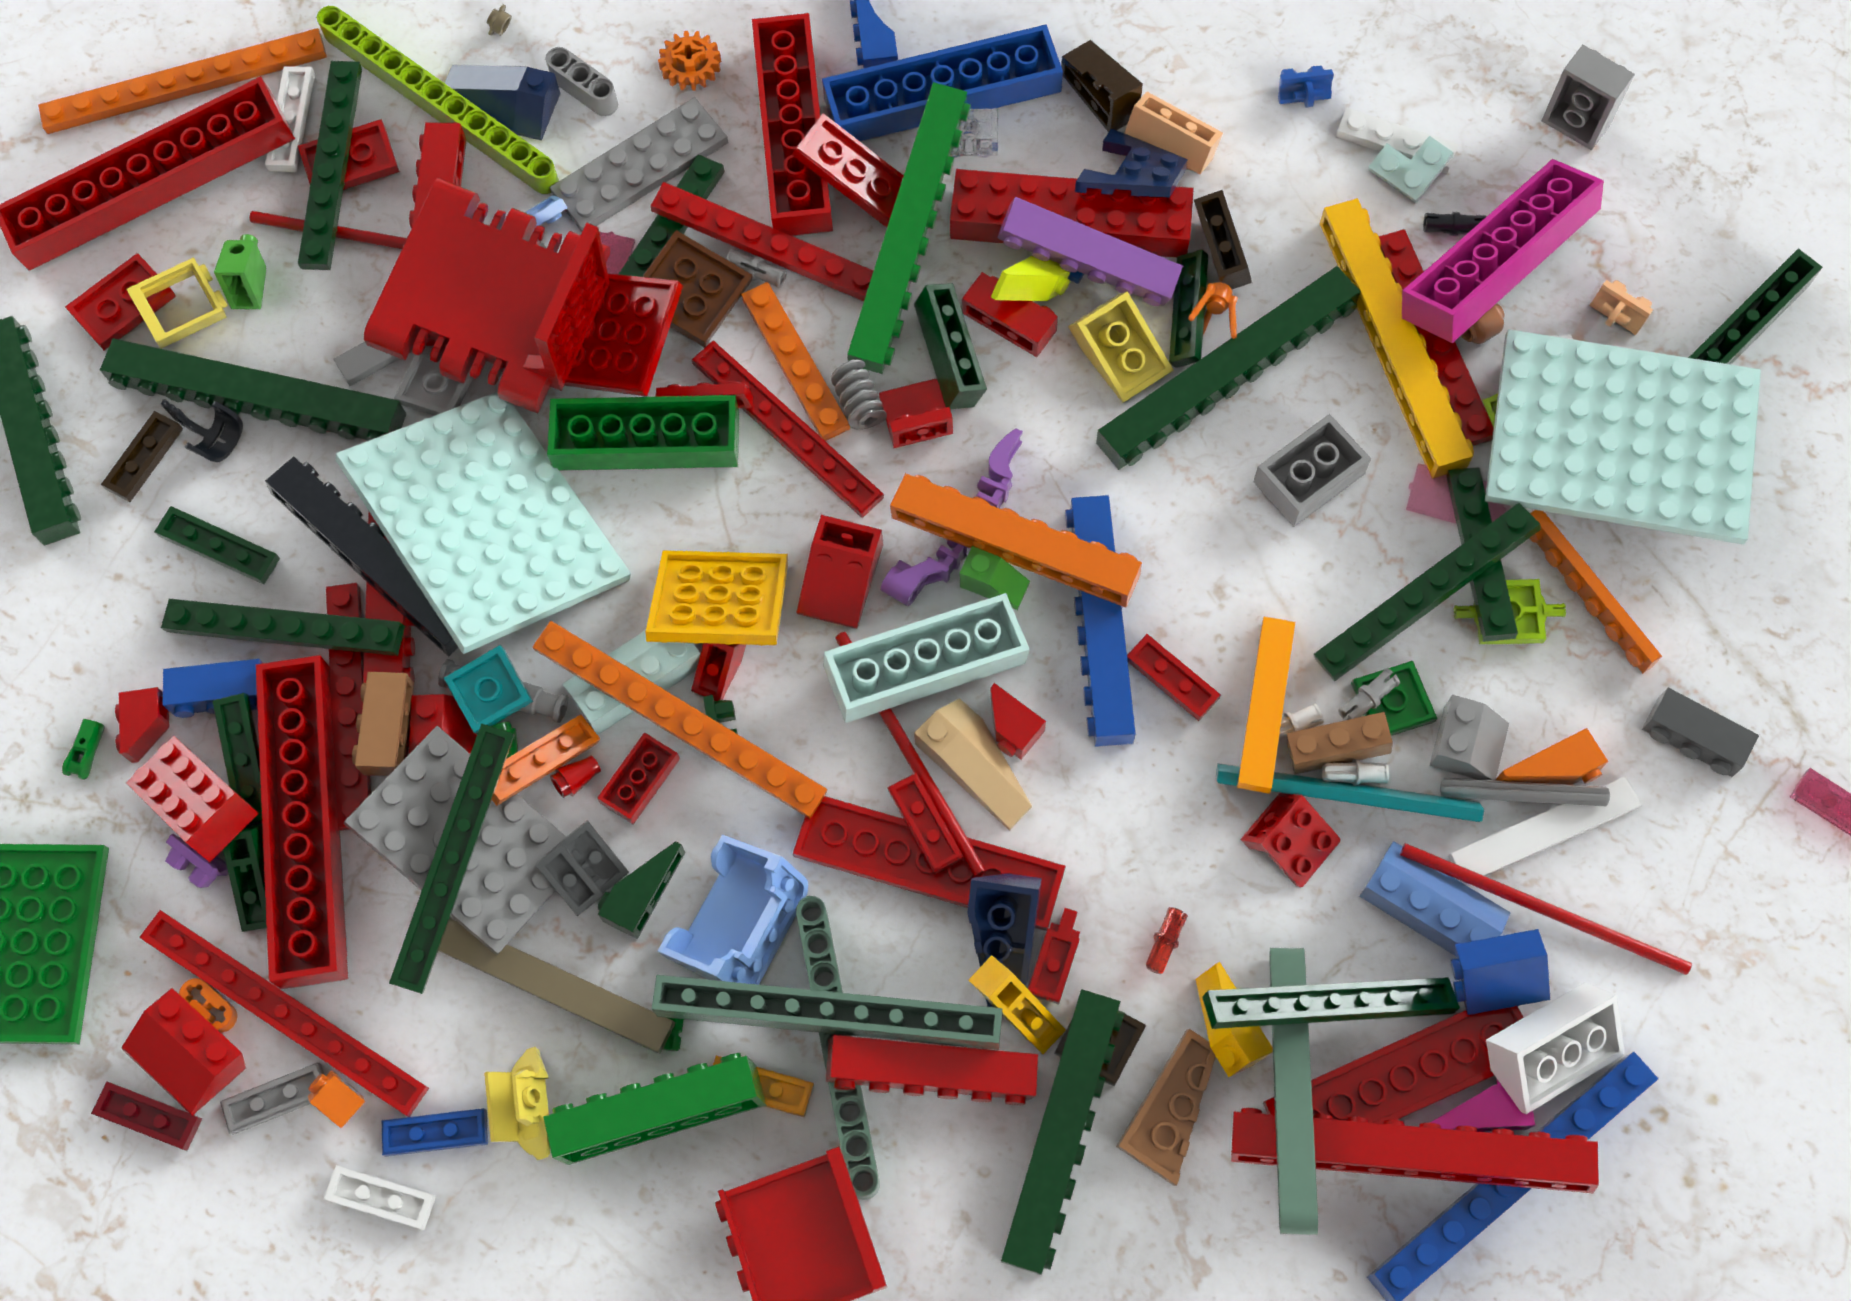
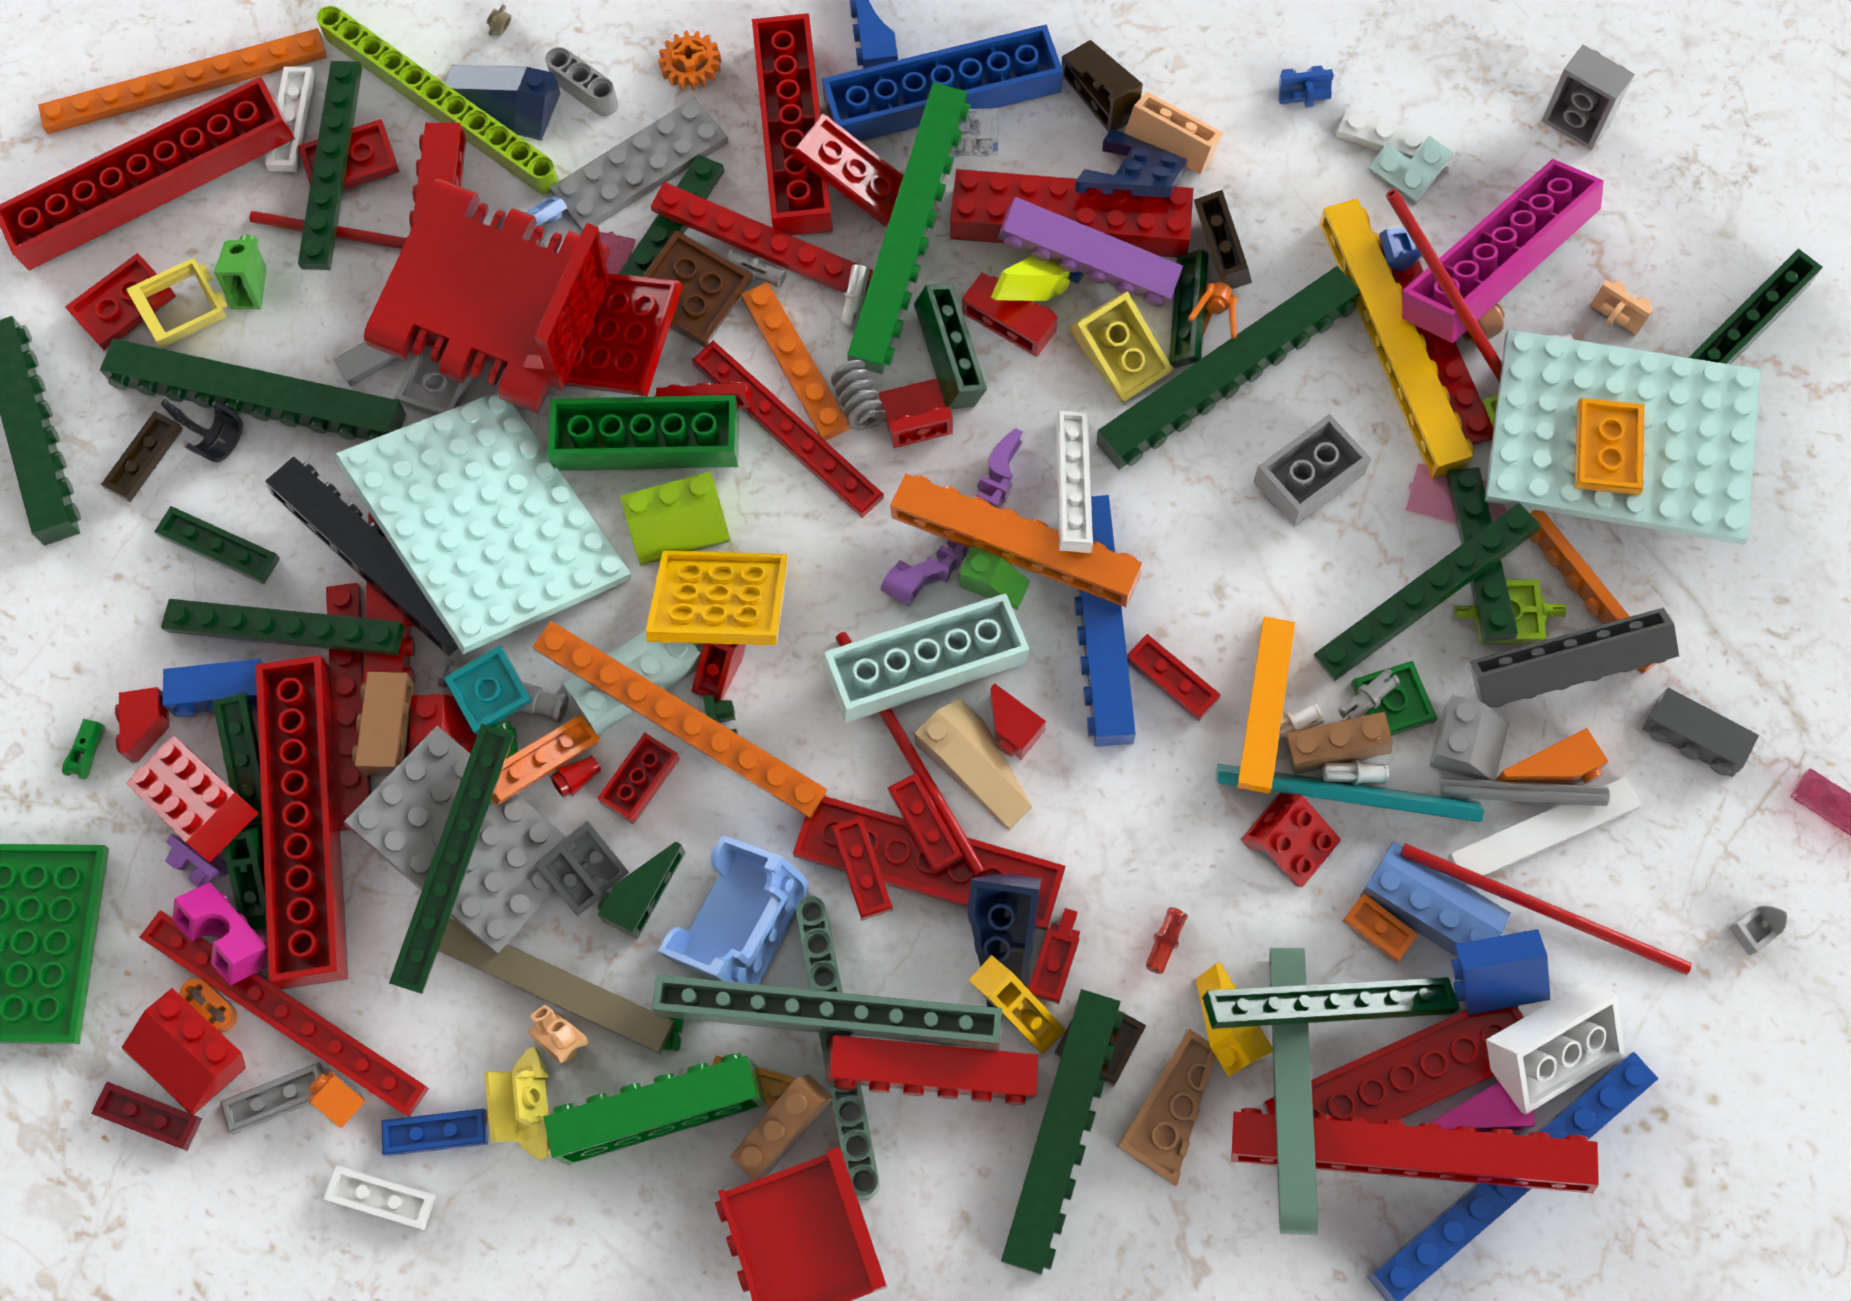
red slope [796,515,883,629] -> none
black pin [1423,212,1487,236] -> none
none -> dark pink arch [172,882,268,986]
none -> light nougat hips [527,1005,589,1063]
none -> lime slope [620,471,731,566]
none -> medium nougat brick [730,1074,833,1181]
none -> red tile [831,816,893,921]
none -> white axle [840,264,869,326]
none -> white tile [1056,411,1093,553]
none -> orange plate [1342,893,1419,963]
none -> blue plate [1379,227,1422,272]
none -> red piece [1386,189,1502,382]
none -> dark grey brick [1469,607,1679,708]
none -> light orange tile [1575,398,1645,495]
none -> light grey plate [1728,905,1787,956]

